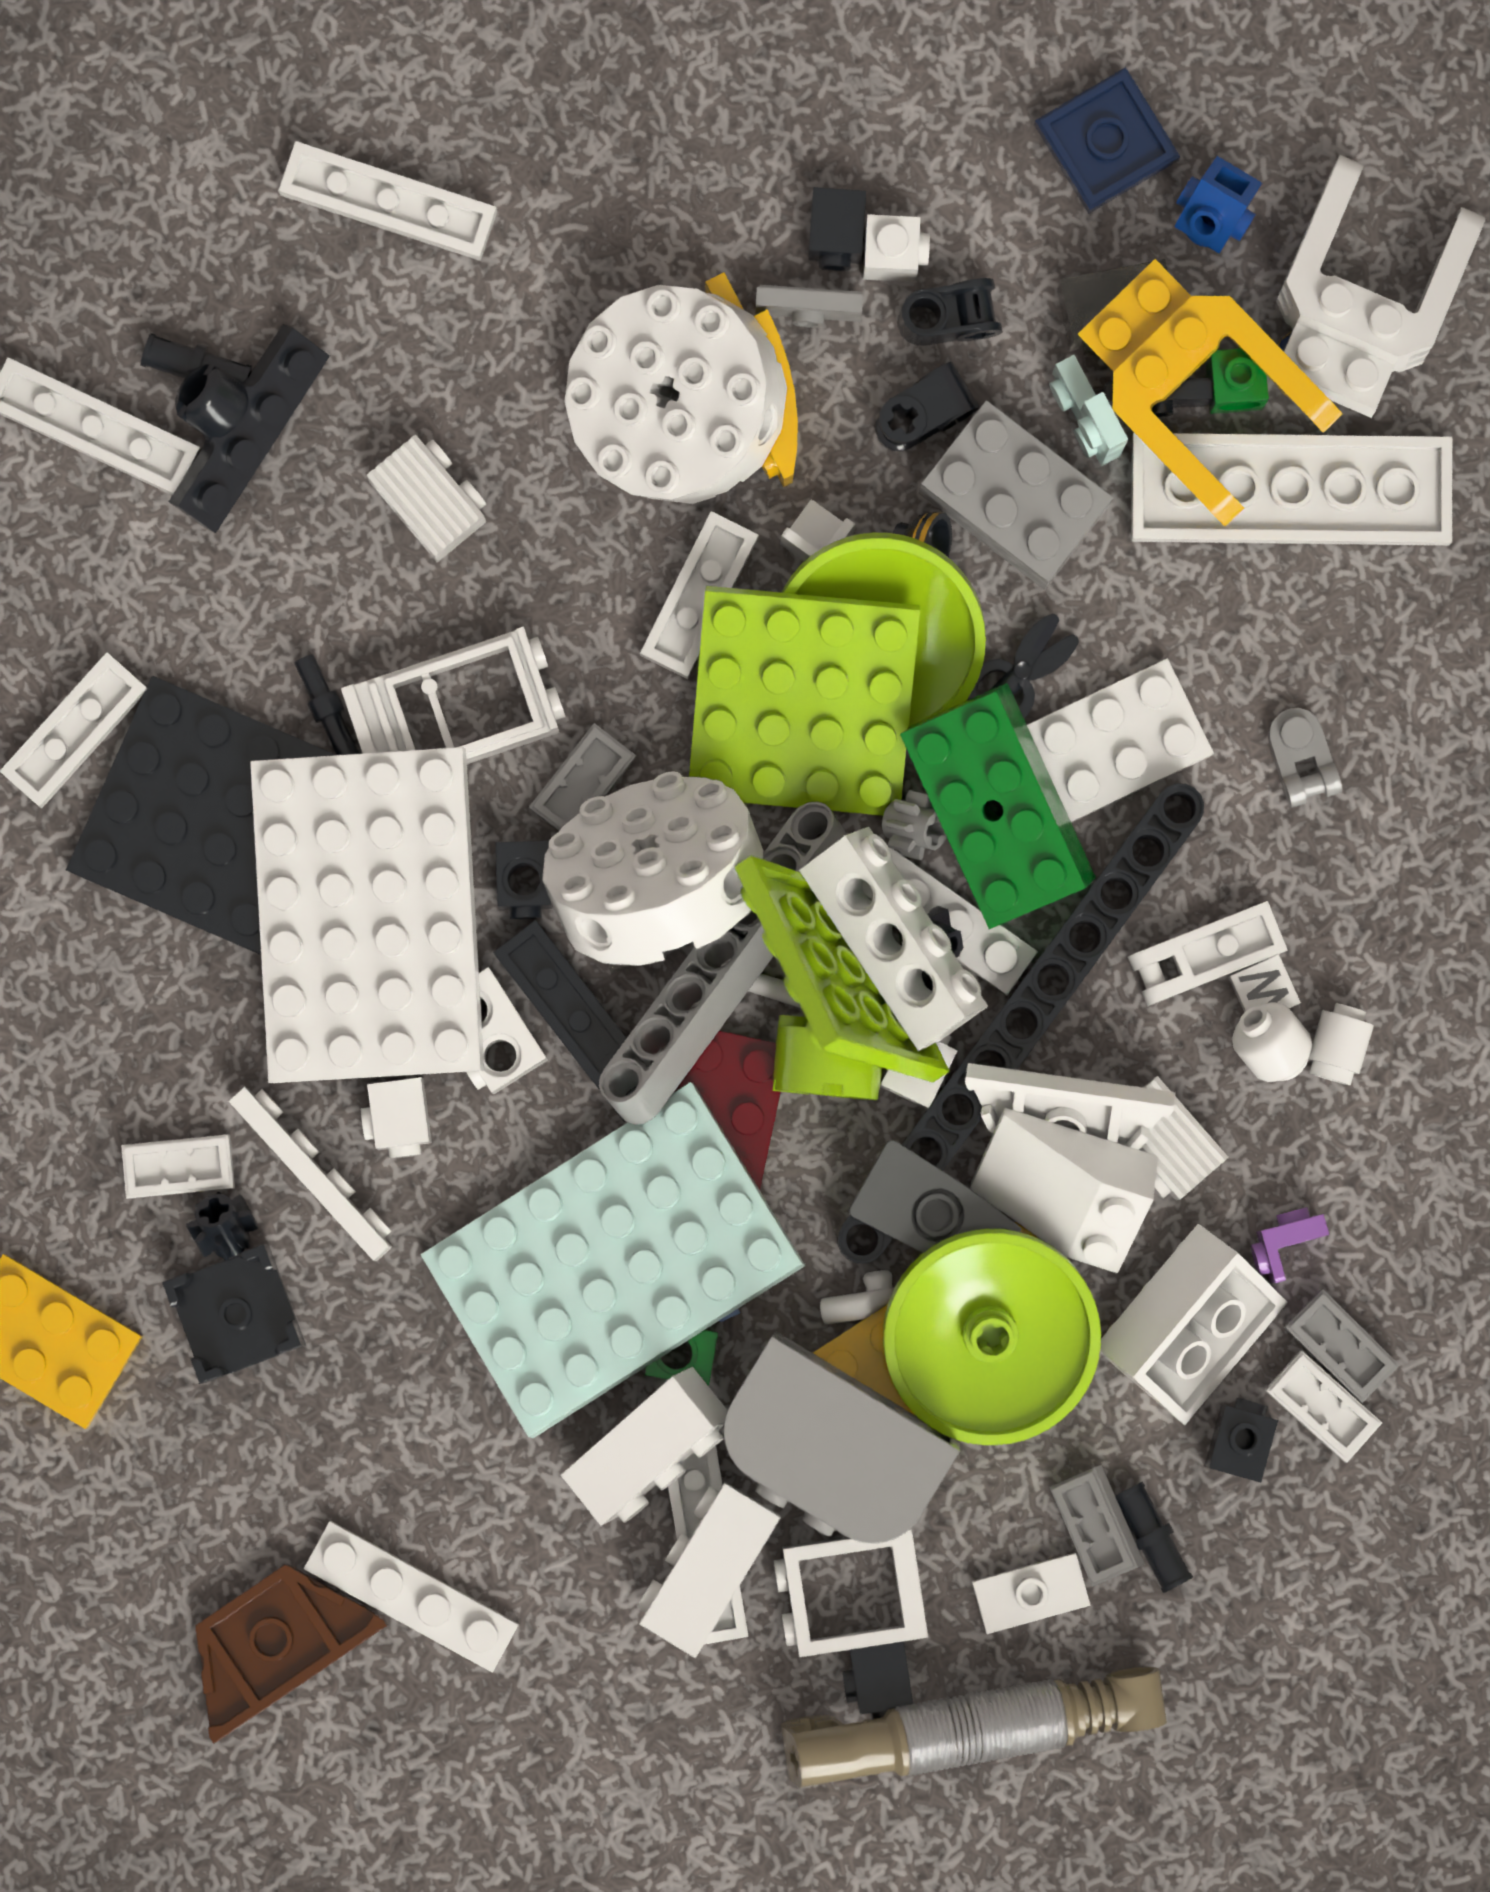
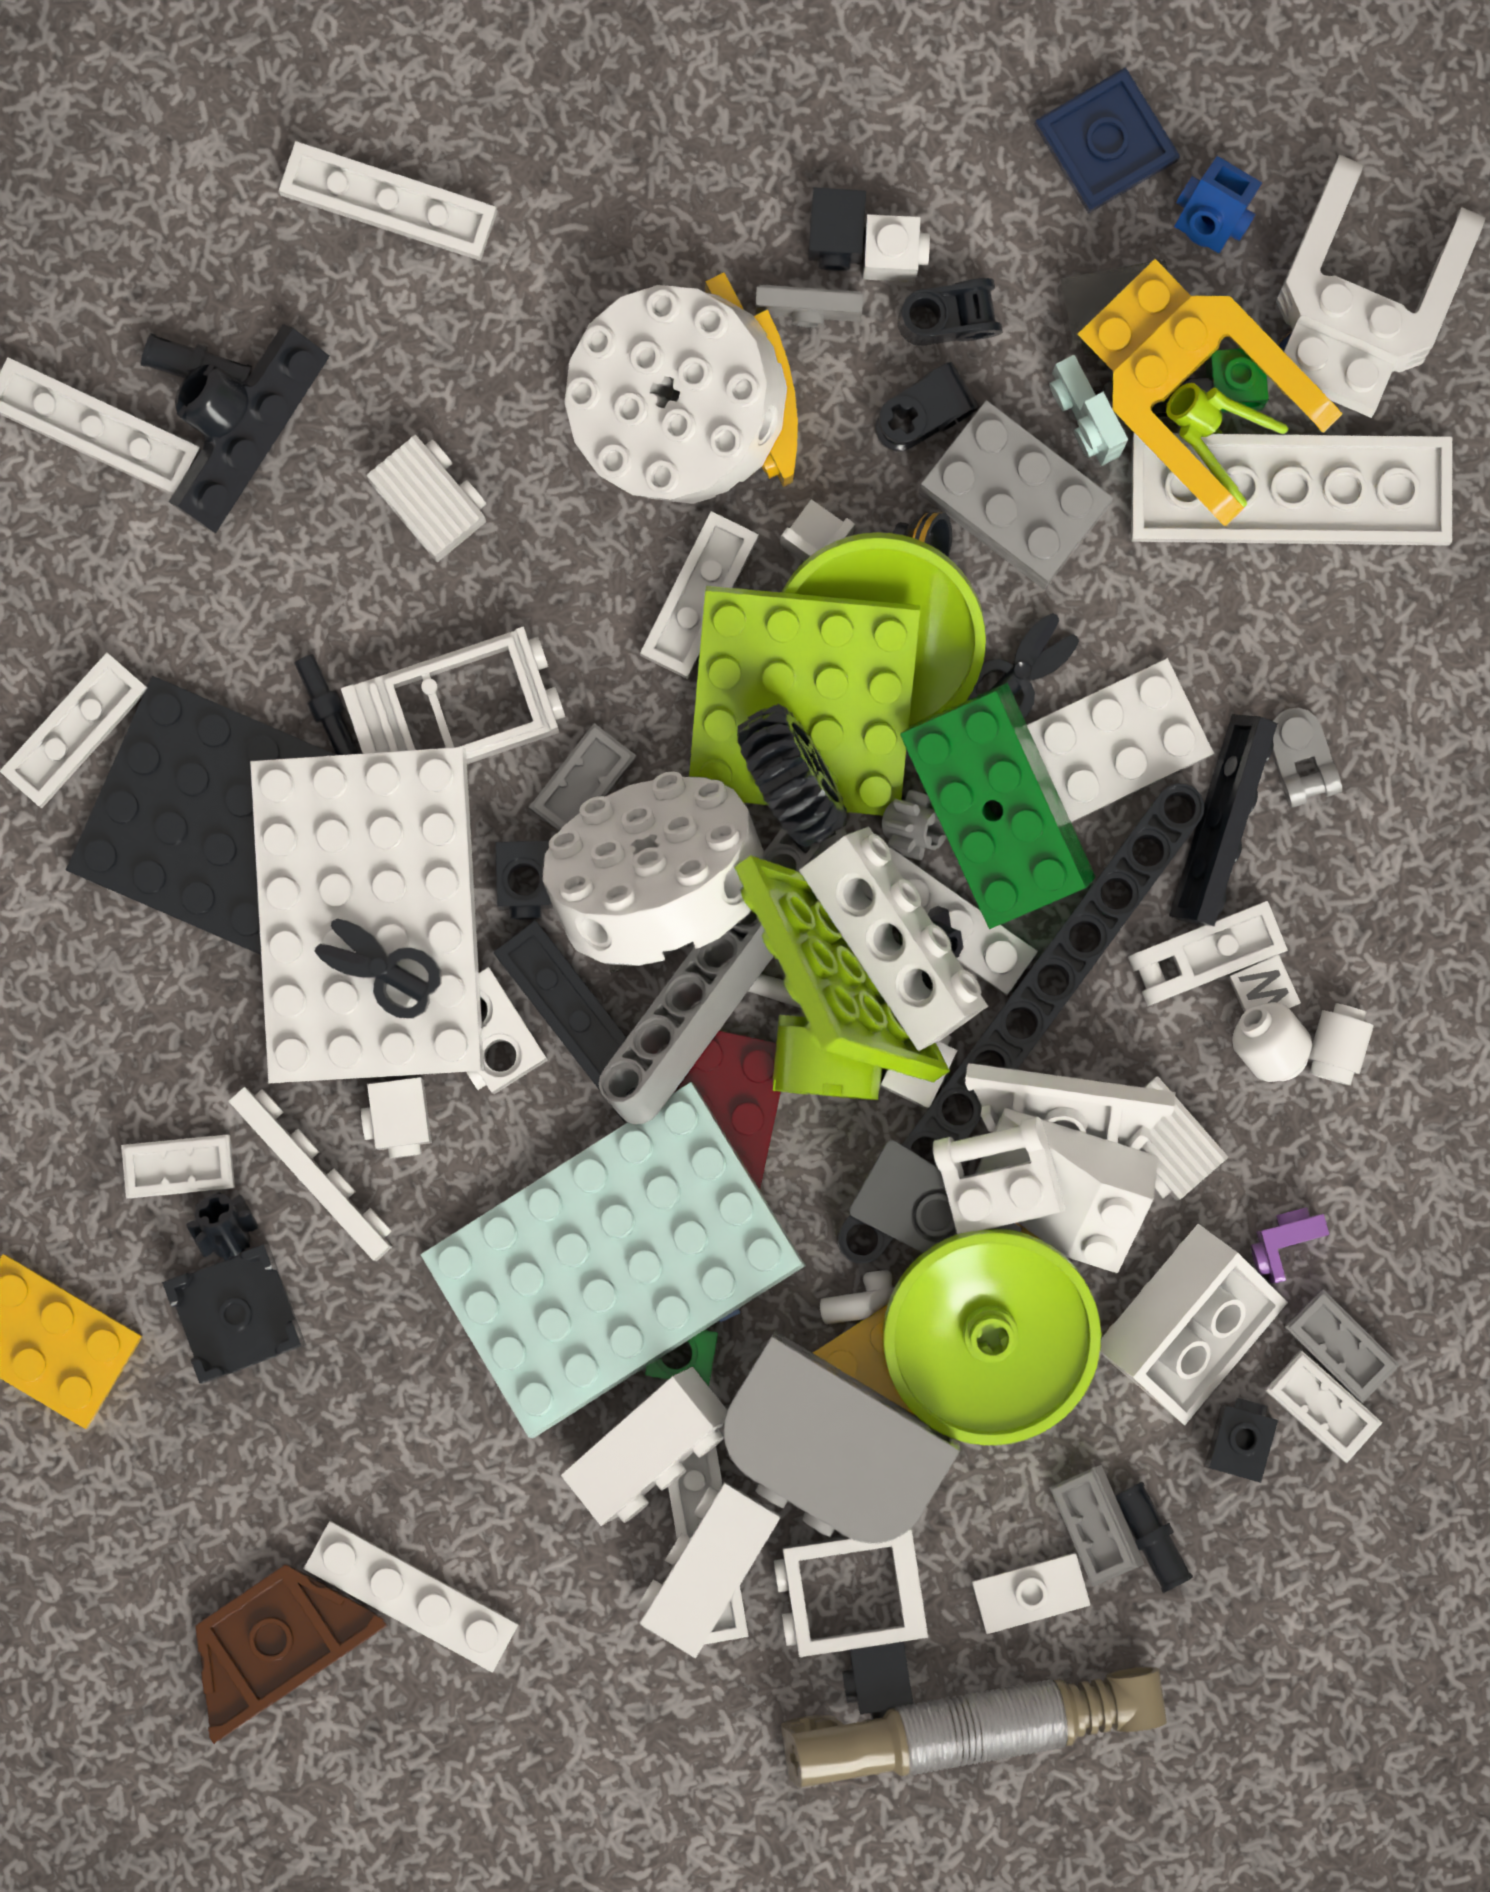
none -> black piece [314,919,442,1019]
none -> black gear [737,704,847,847]
none -> white plate [933,1117,1065,1234]
none -> lime plant [1166,383,1288,507]
none -> black plate [1169,714,1278,927]

